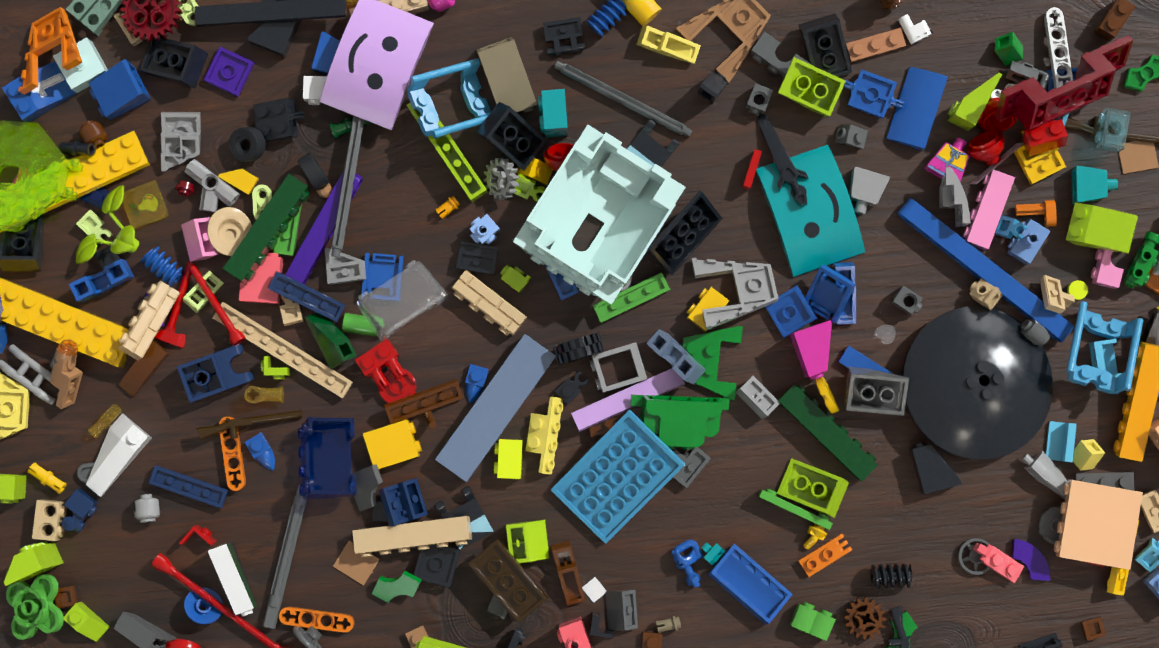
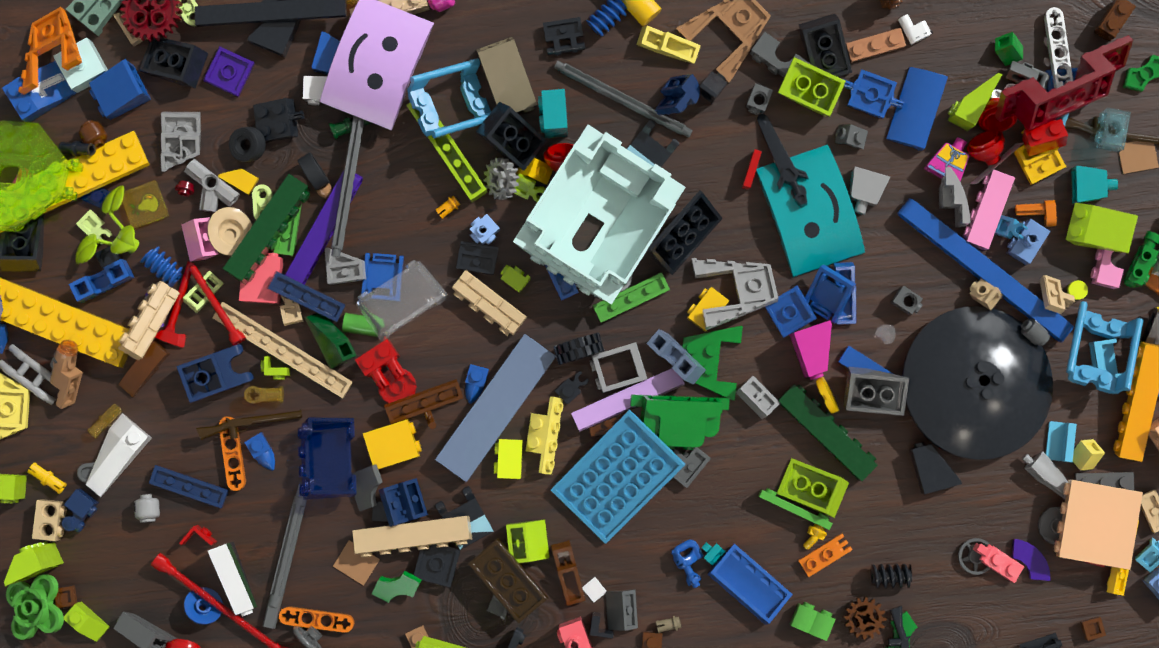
none -> dark blue brick [655,74,700,115]

